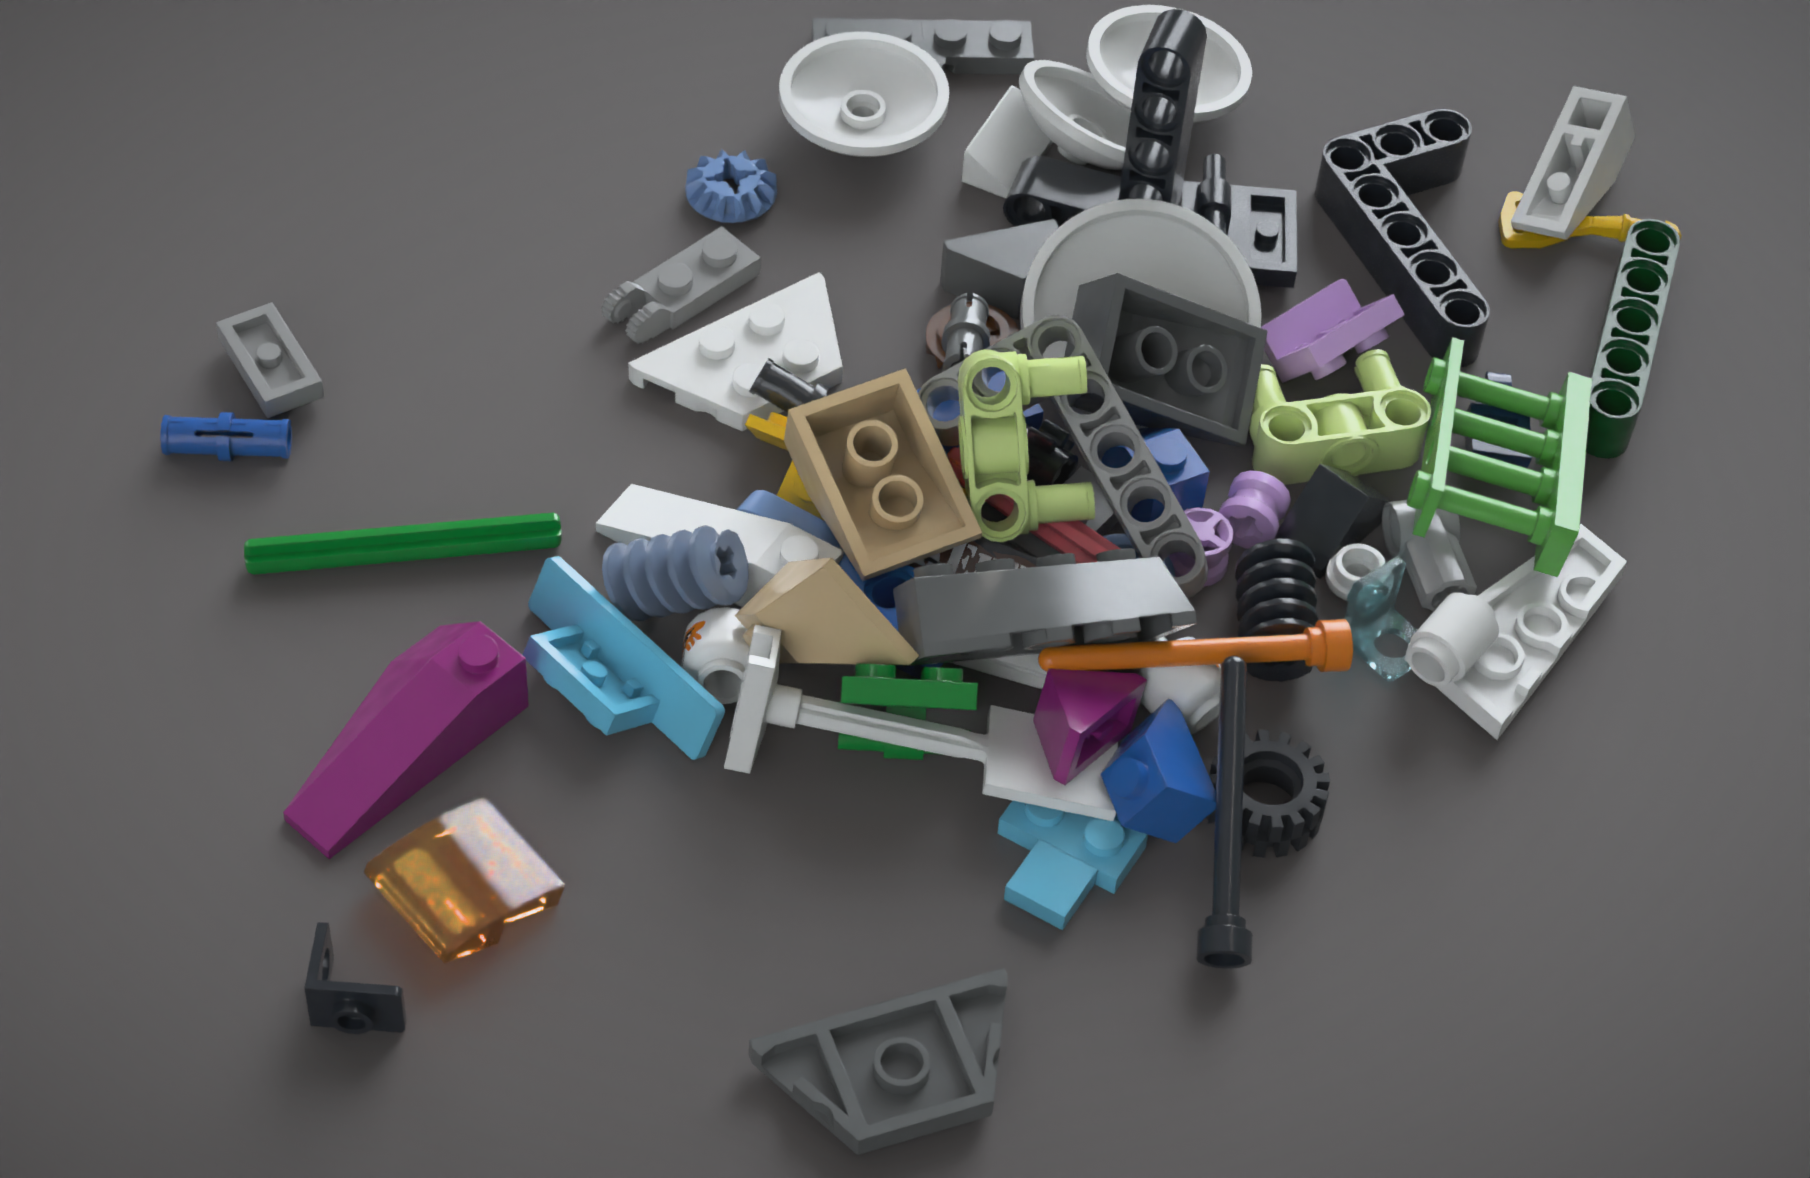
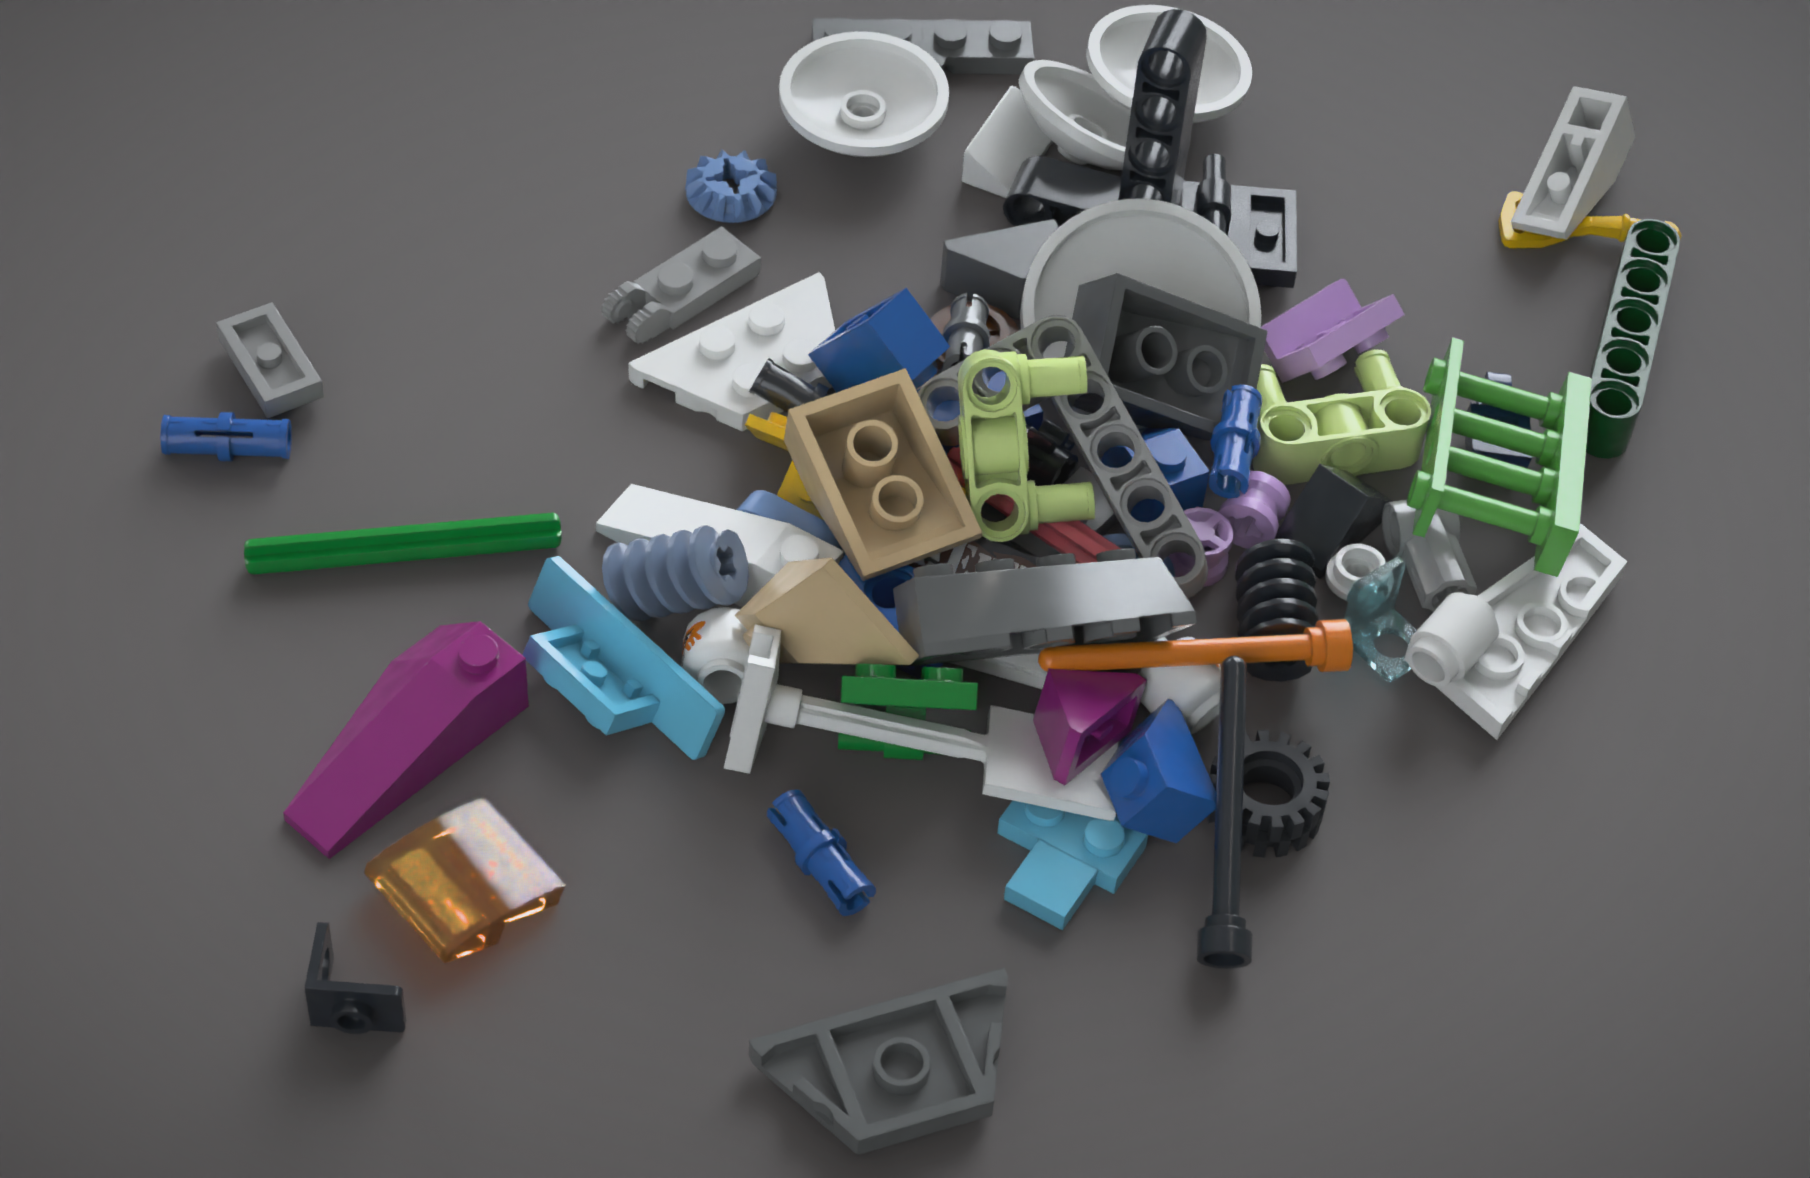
black beam [1314,109,1490,367] -> none
none -> blue pin [767,789,876,916]
none -> blue brick [808,288,951,393]
none -> blue pin [1208,384,1263,499]

